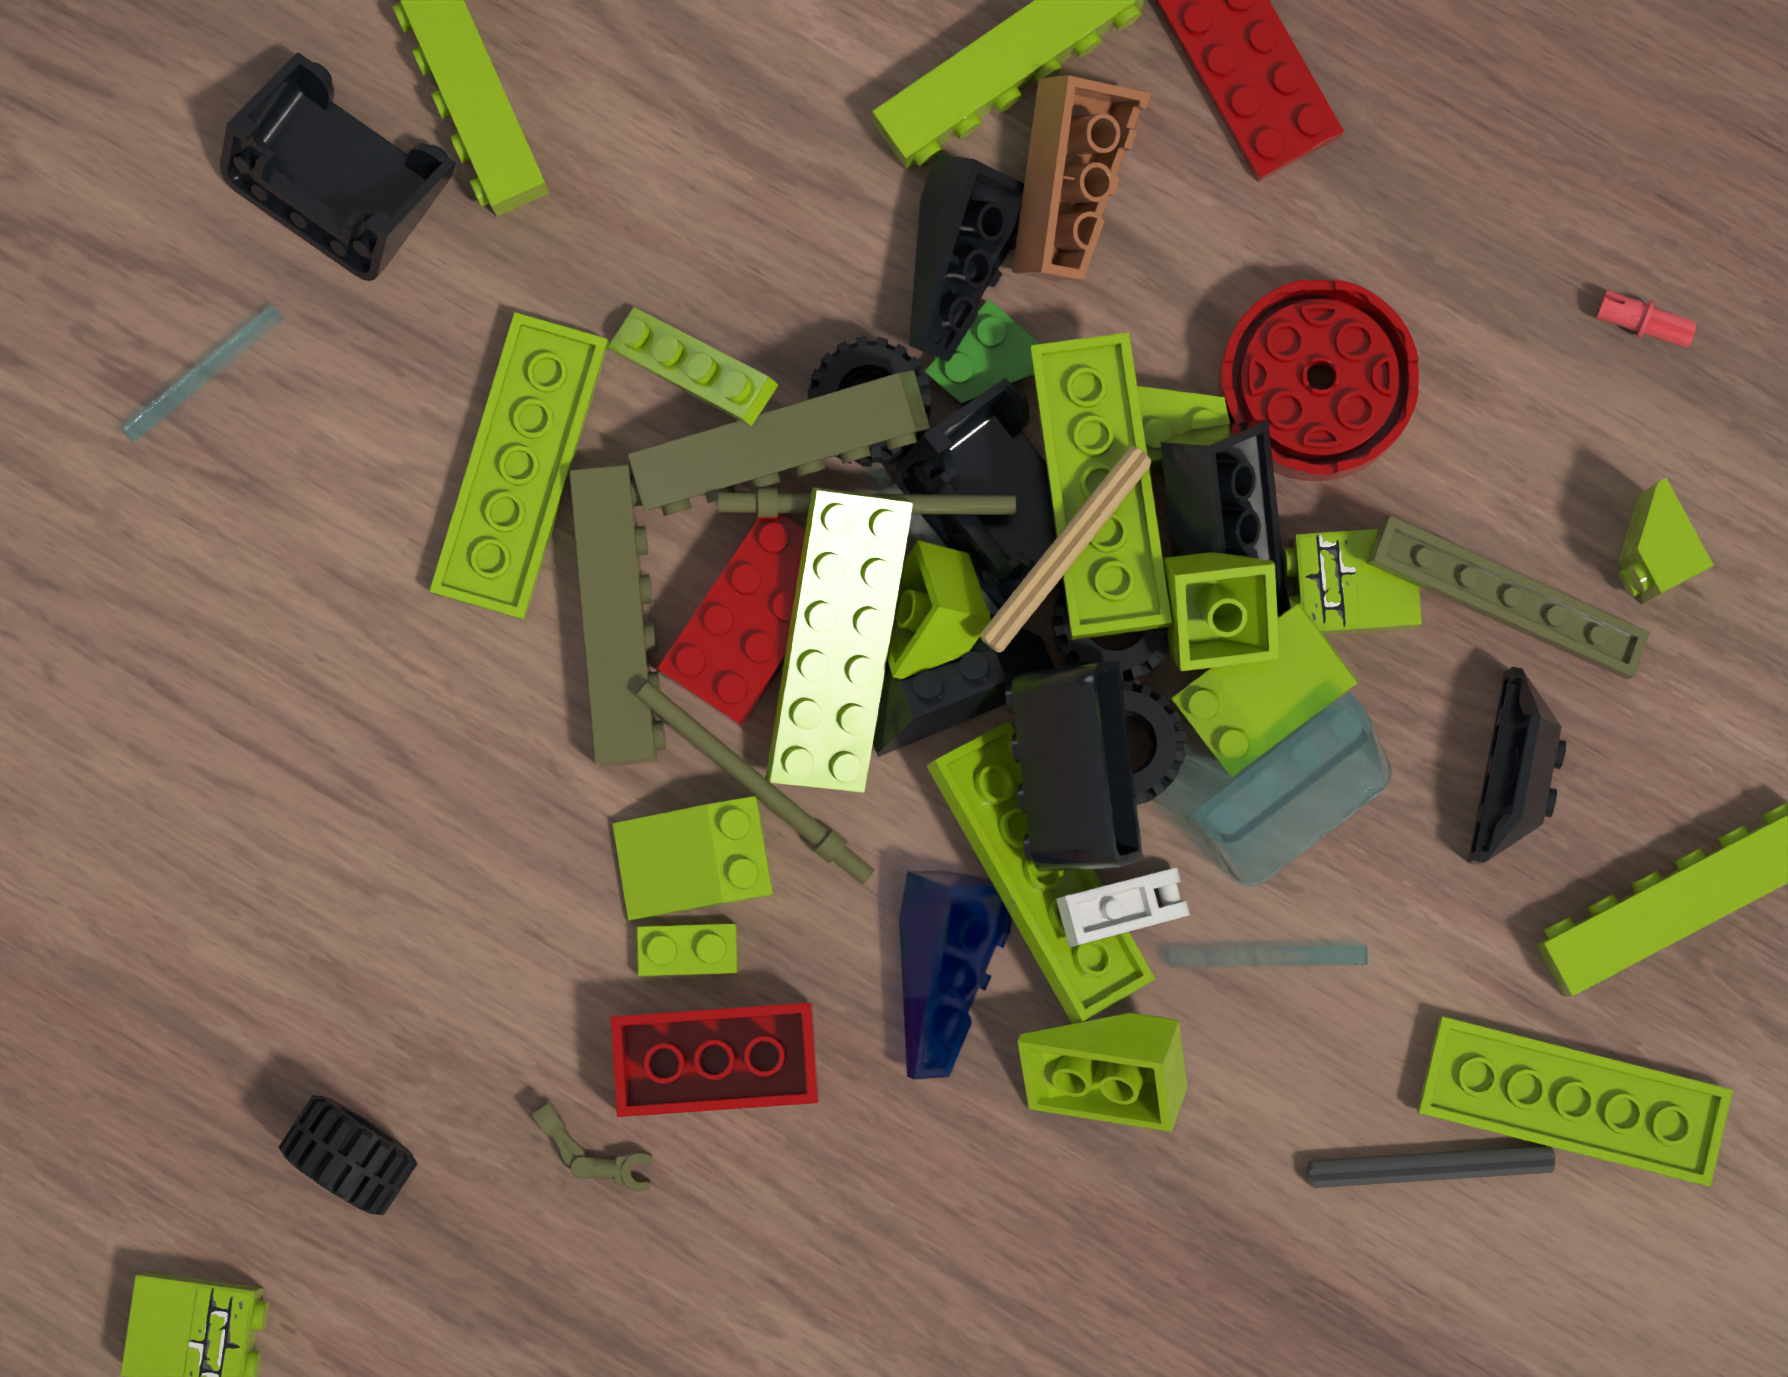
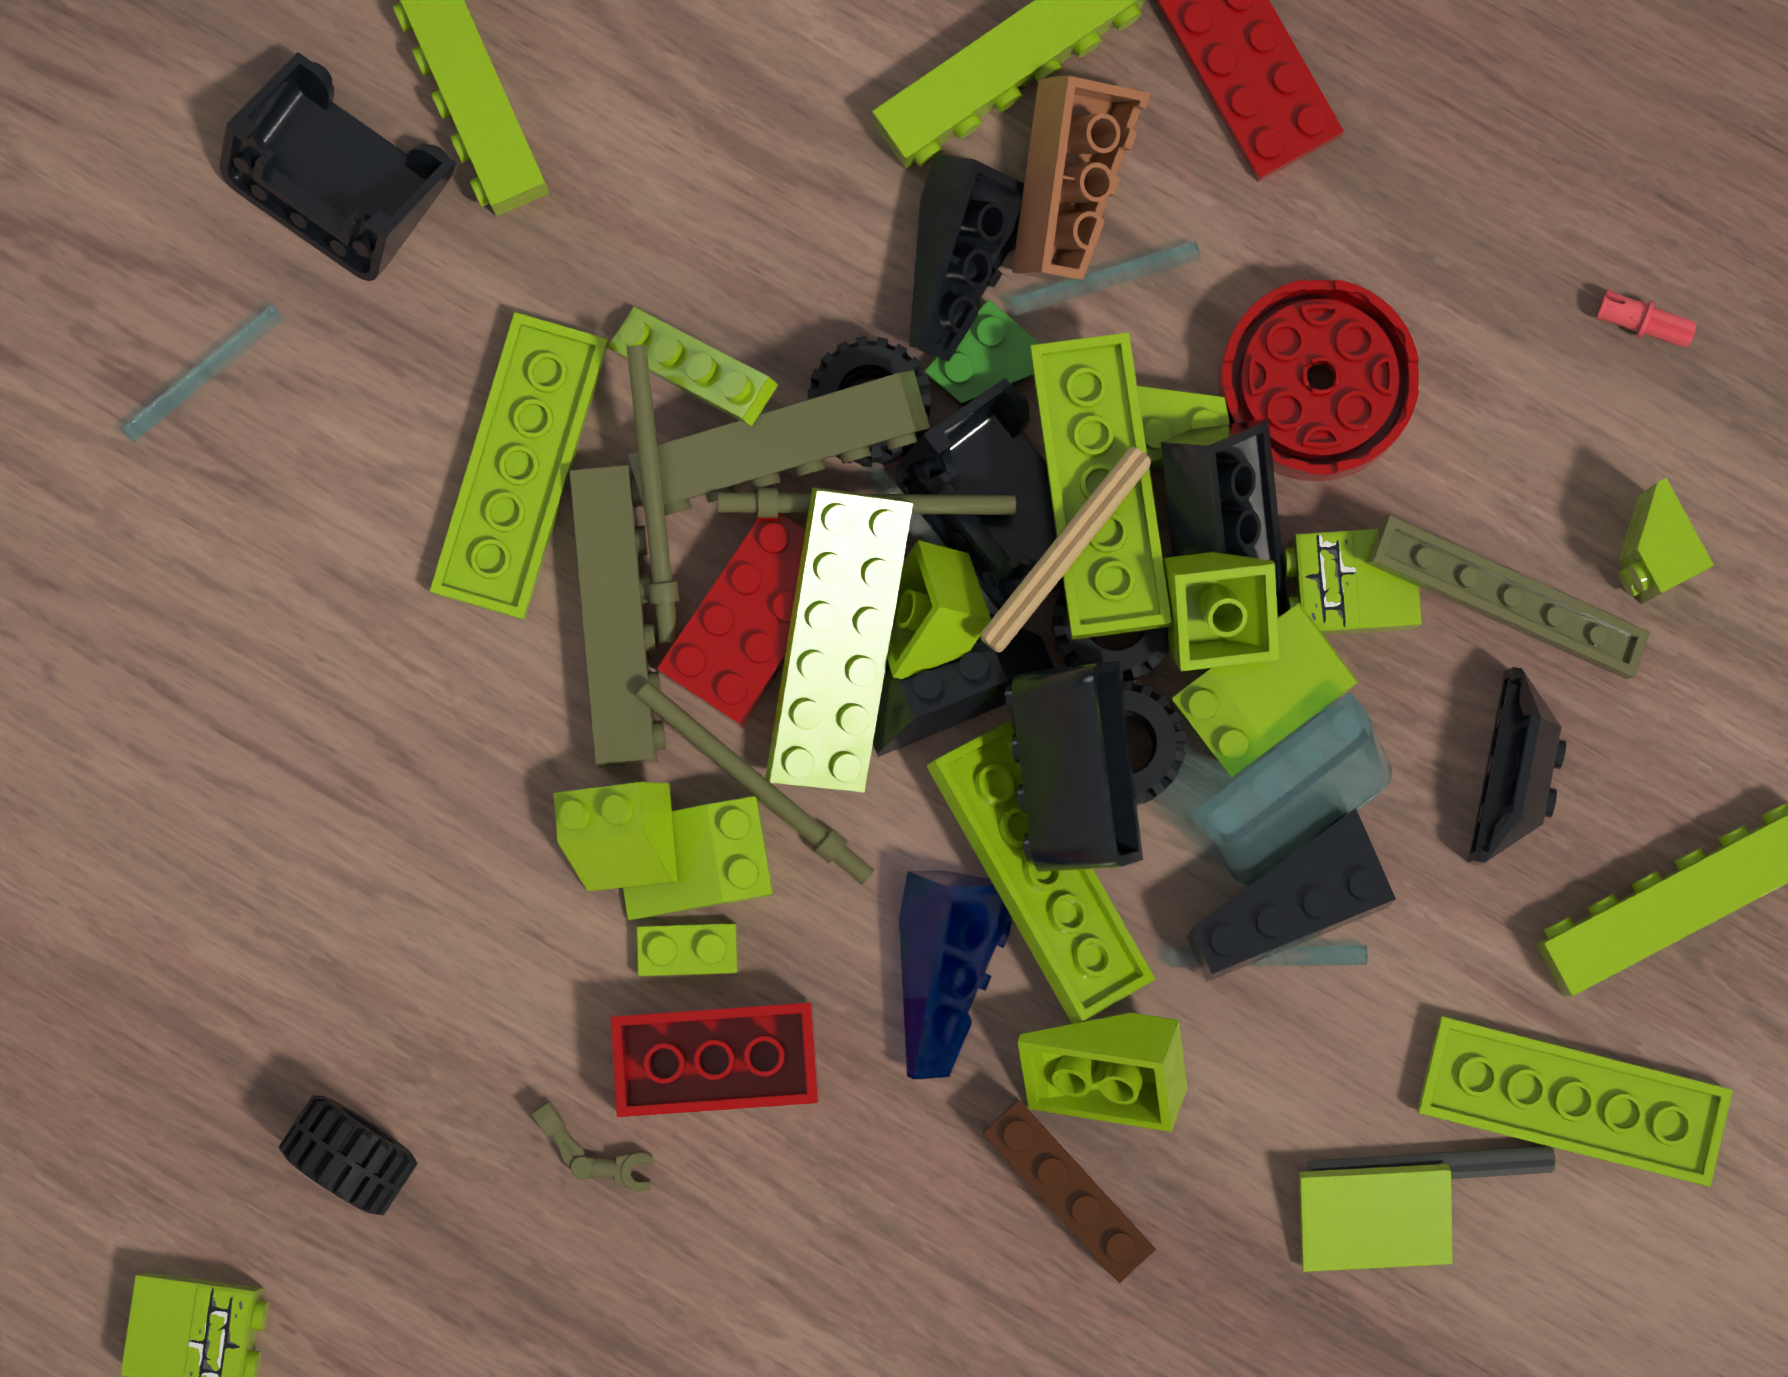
white plate [1056,868,1190,947] -> none
none -> lime slope [553,782,678,891]
none -> olive bar [626,345,679,643]
none -> reddish brown brick [982,1099,1156,1284]
none -> clear light blue bar [1009,241,1201,316]
none -> black wedge [1187,808,1396,982]
none -> lime tile [1299,1164,1453,1272]

